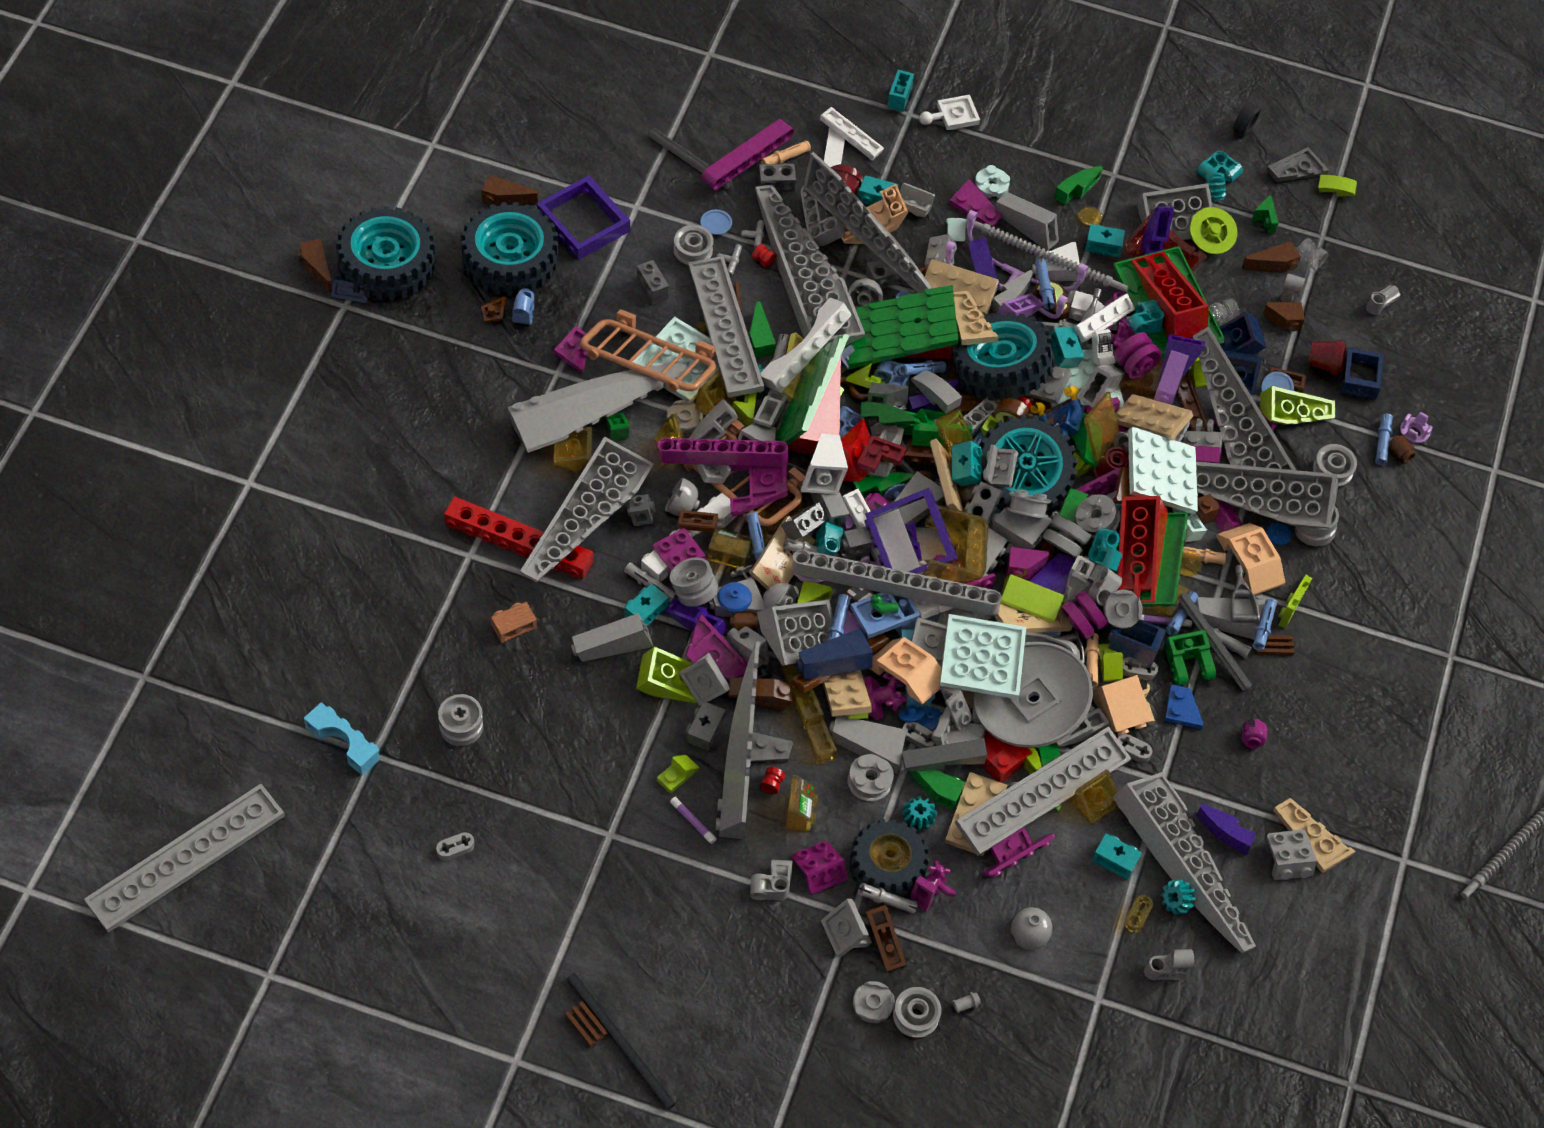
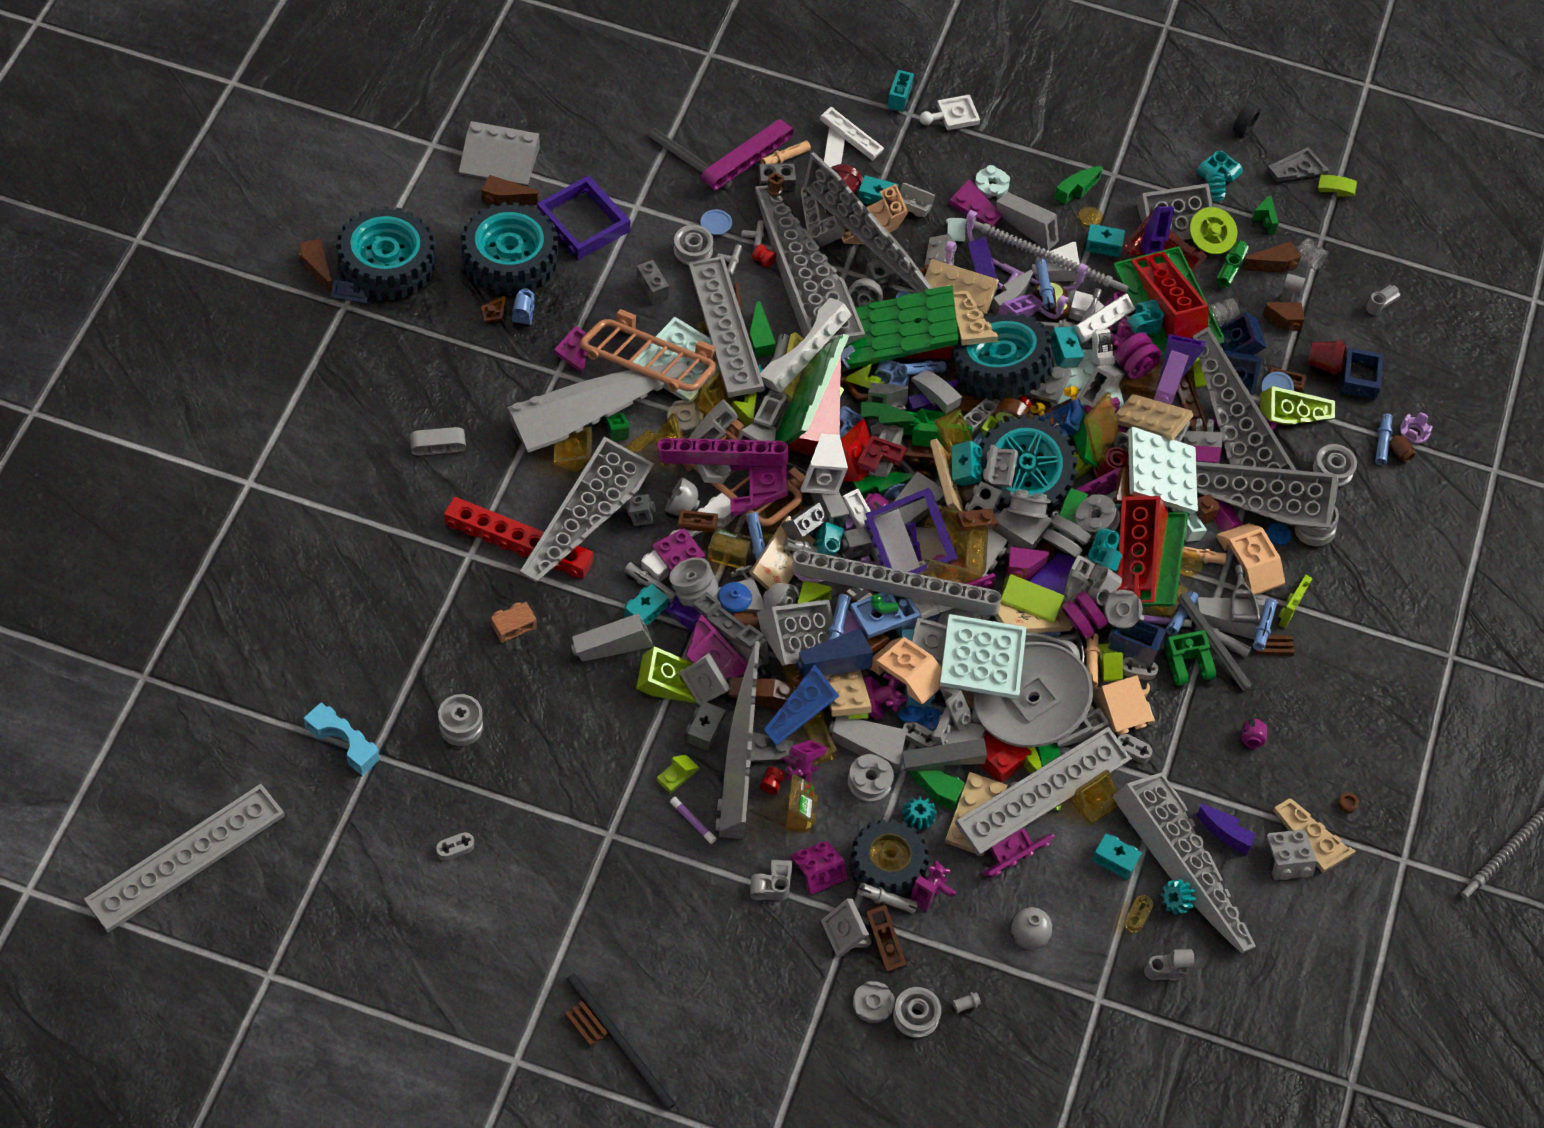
blue wing [1164,684,1203,729] -> none
none -> light grey beam [410,427,466,456]
none -> light grey slope [459,121,540,187]
none -> clear yellow axle [625,429,655,452]
none -> dark grey slope [693,592,764,649]
none -> blue wing [764,665,839,745]
none -> reddish brown bush [767,173,784,197]
none -> magenta piece [781,740,827,786]
none -> reddish brown plate [955,509,998,532]
none -> green piece [1215,240,1249,288]
none -> reddish brown tile [1338,792,1359,813]

